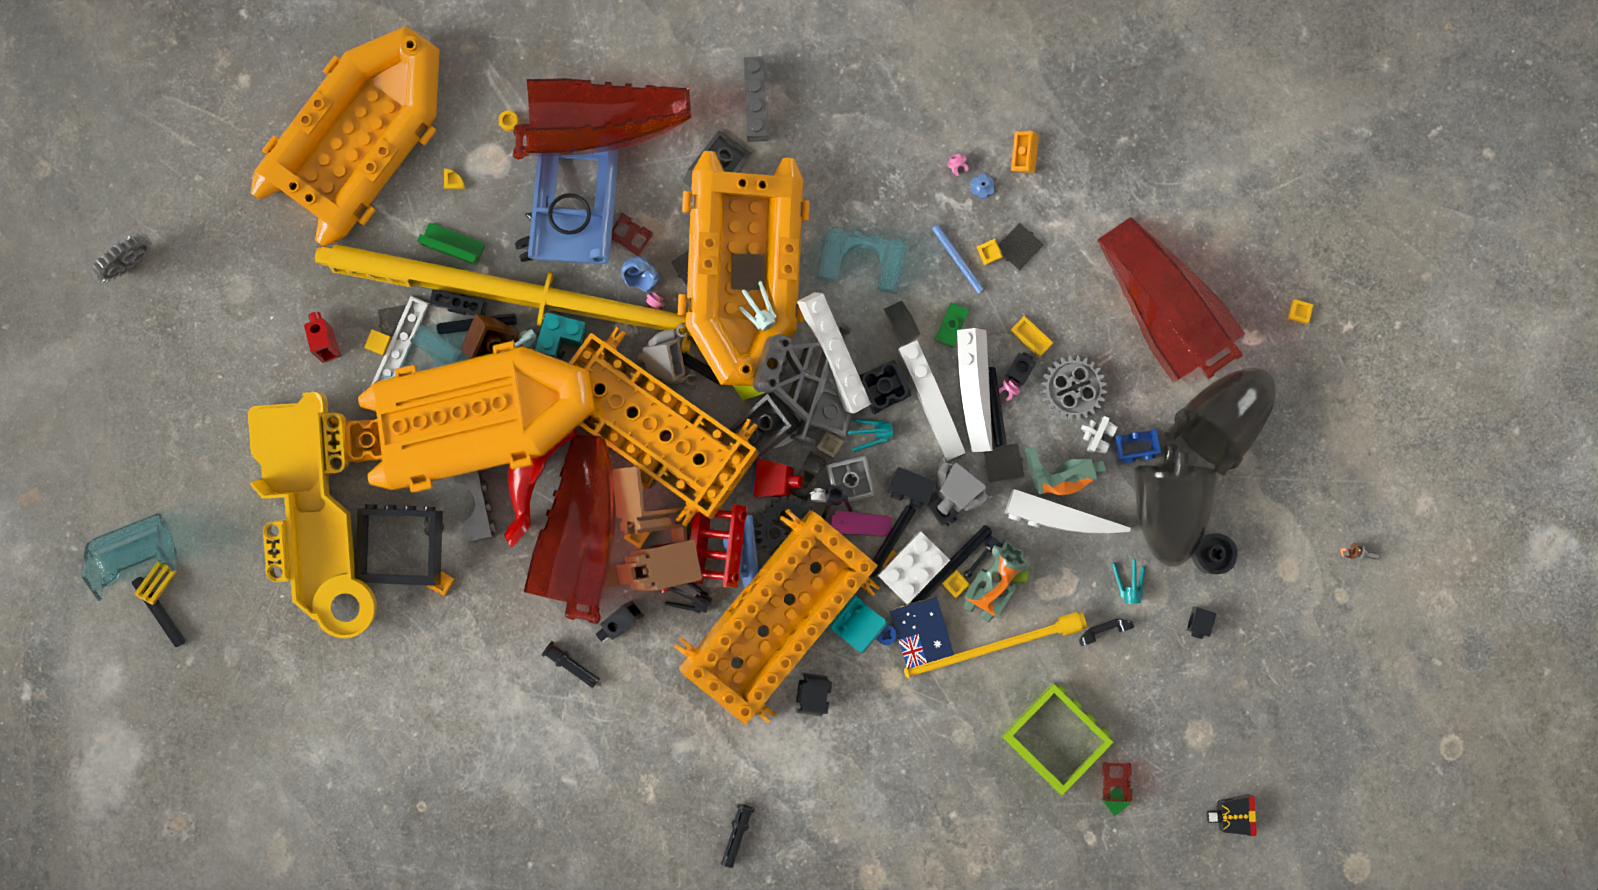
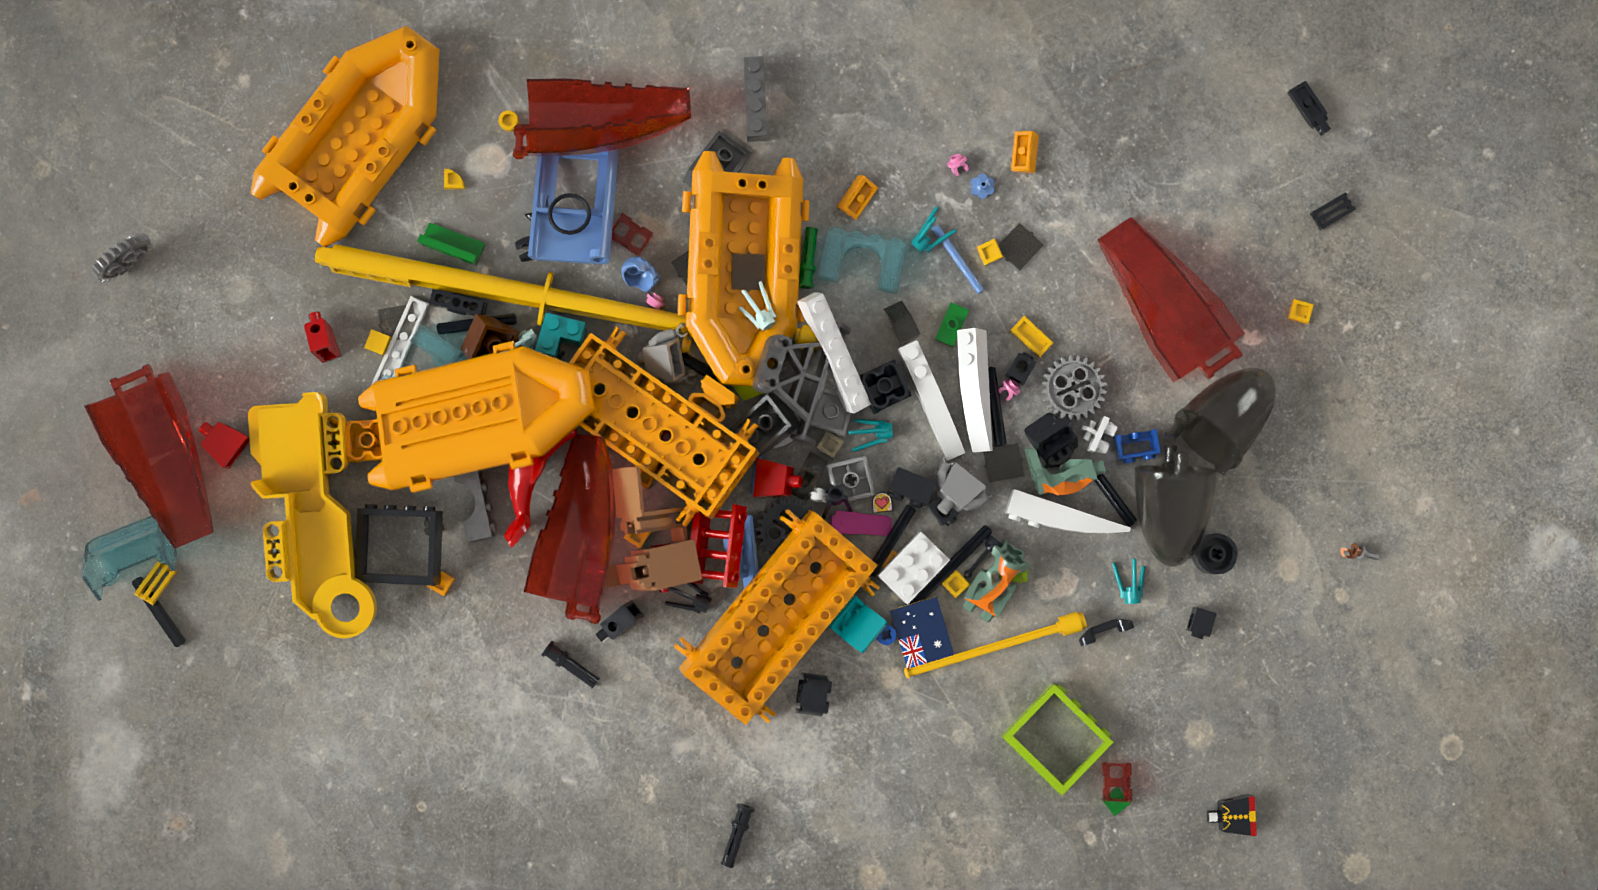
none -> clear red windscreen [84,364,214,549]
none -> red torso [198,422,250,469]
none -> light orange piece [688,375,739,423]
none -> yellow head [794,324,822,353]
none -> green pin [799,227,818,289]
none -> light orange slope [836,175,878,220]
none -> tile [872,492,893,513]
none -> teal plant [910,206,957,253]
none -> black piece [1024,412,1078,469]
none -> black axle [1094,474,1137,527]
none -> black hinge [1287,80,1331,136]
none -> black tile [1310,192,1356,230]

